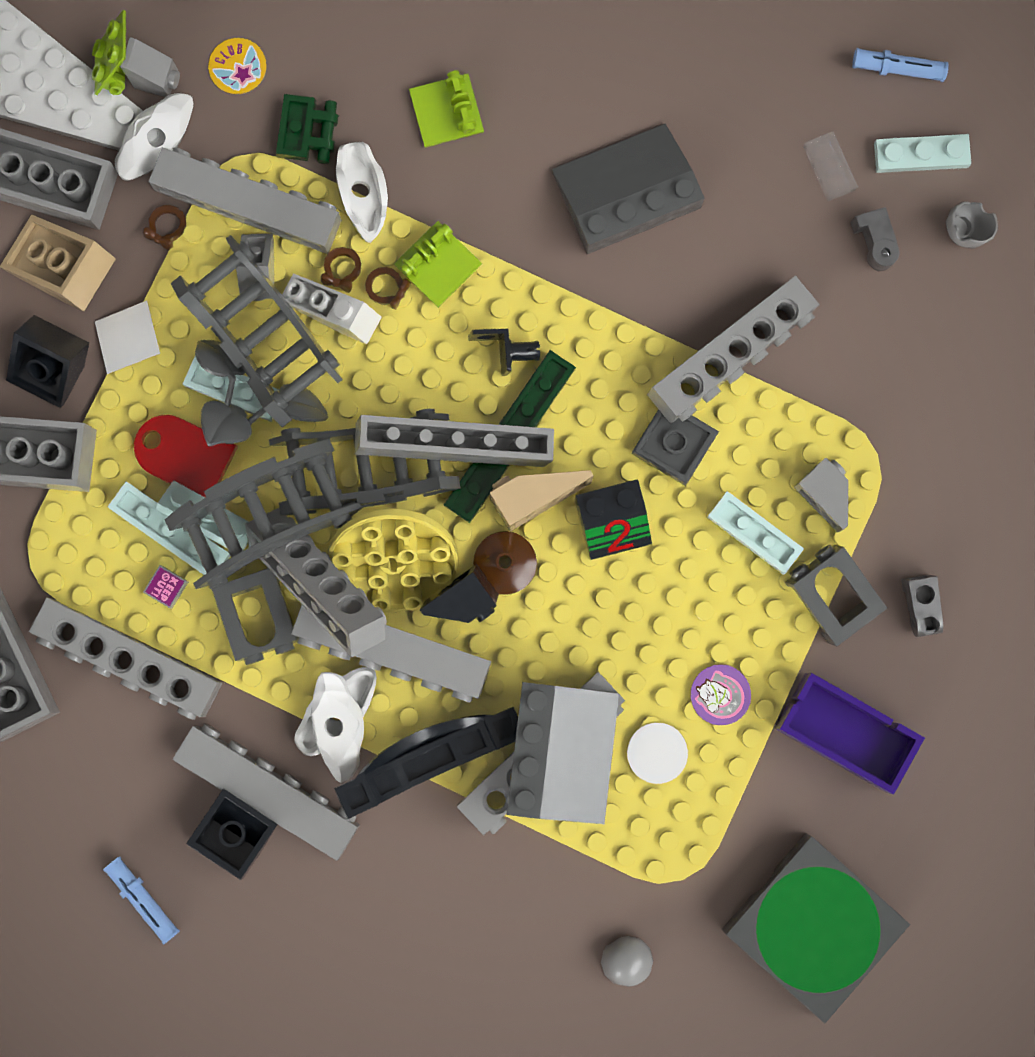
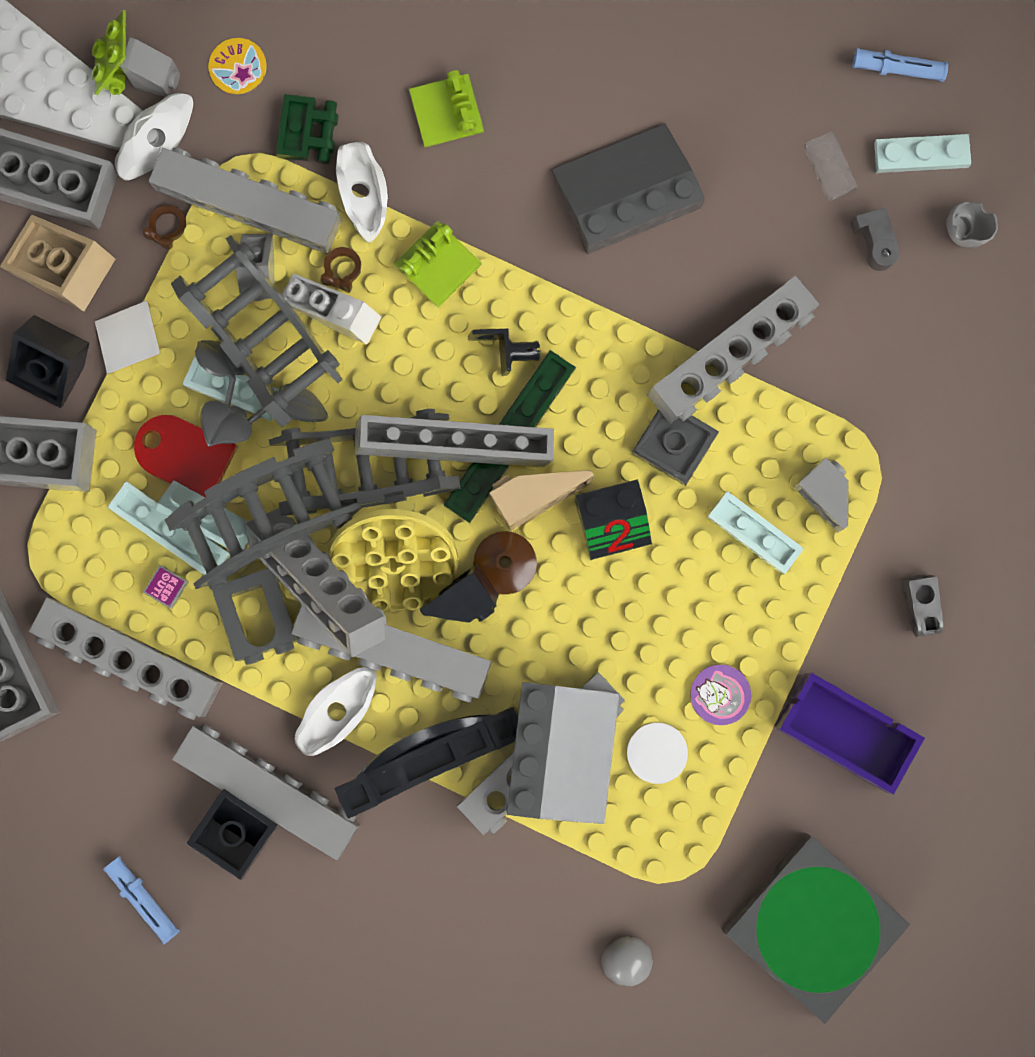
white piece [311,672,364,783] -> none
reddish brown piece [365,267,411,310] -> none
dark grey panel [785,544,887,647] -> none

